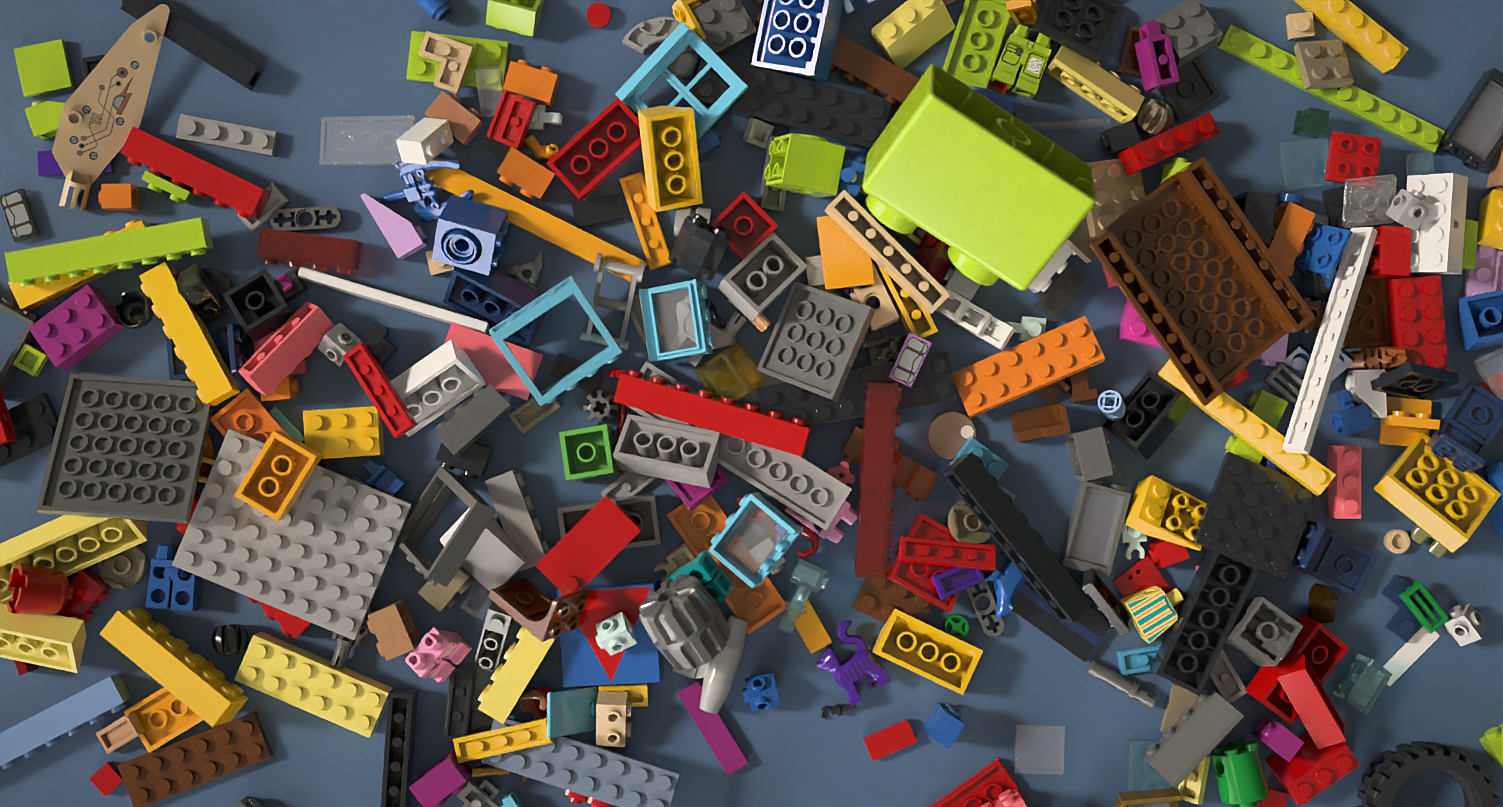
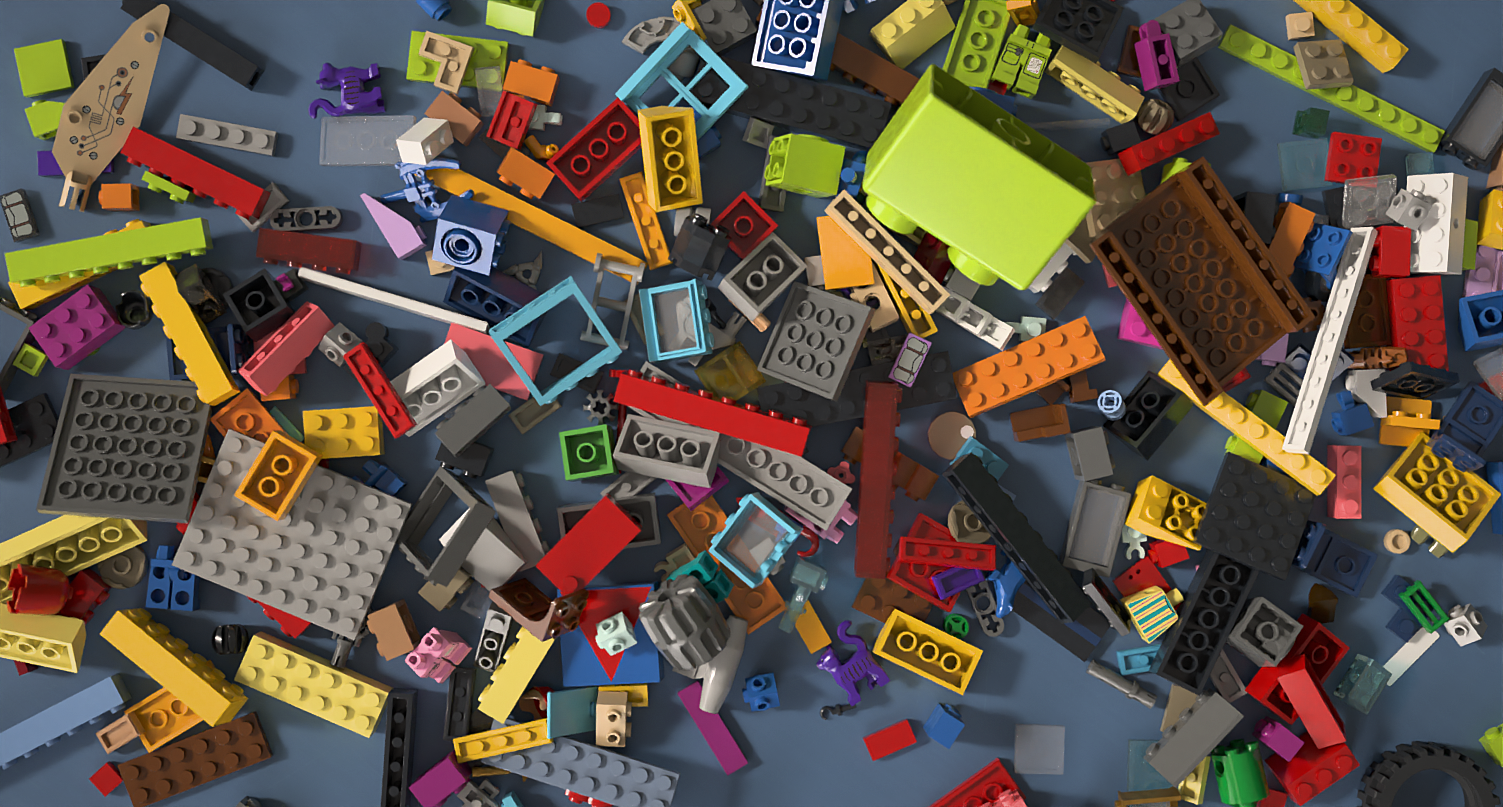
none -> dark purple animal [308,63,386,119]

